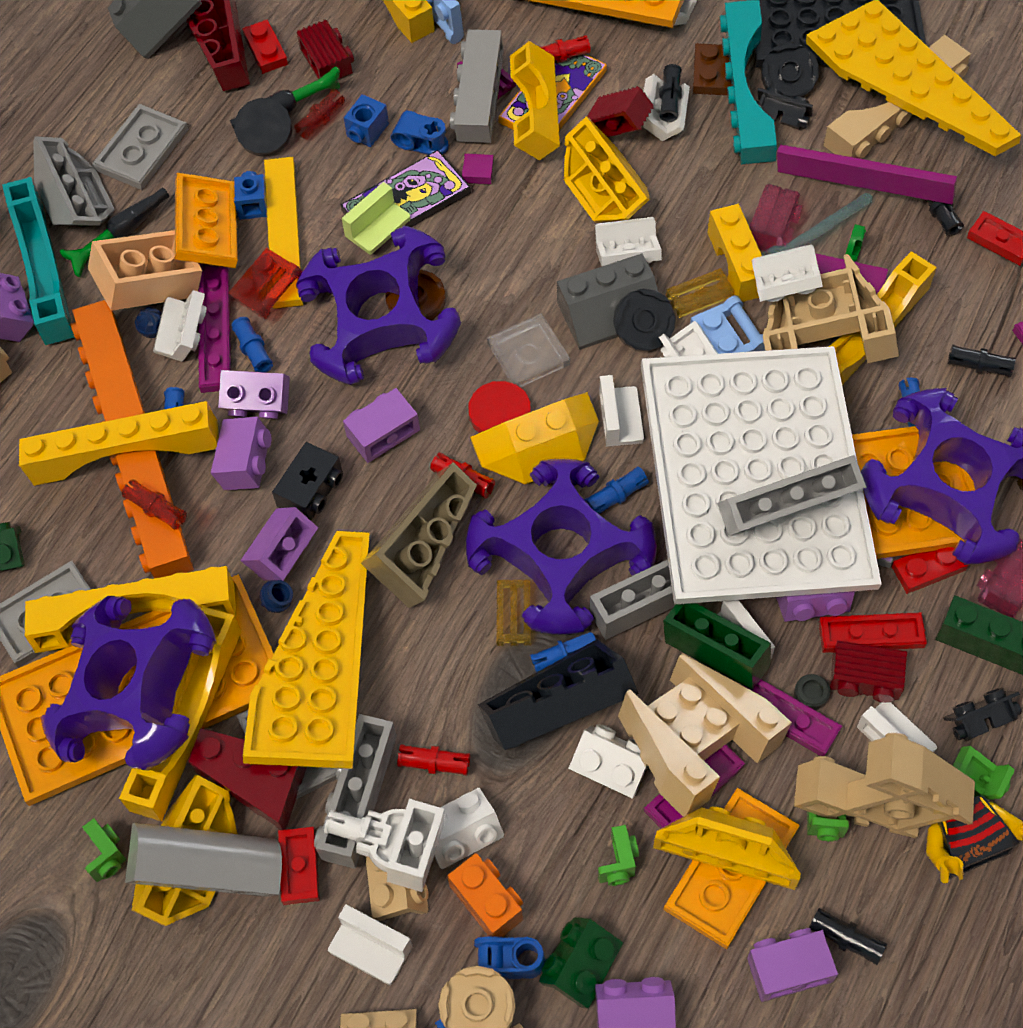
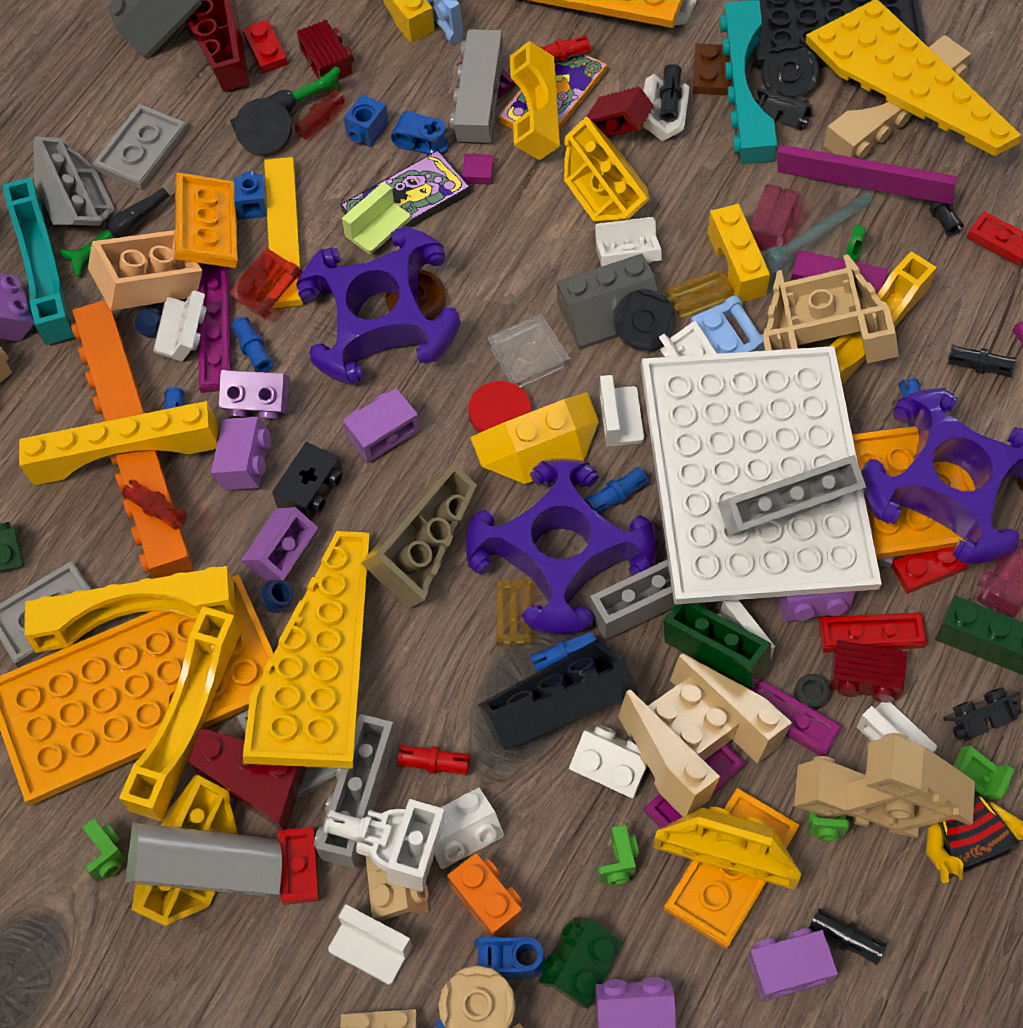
dark purple piece [41,596,217,770] -> none
red pin [430,452,495,498] -> none
white bracket [752,245,823,302] -> none

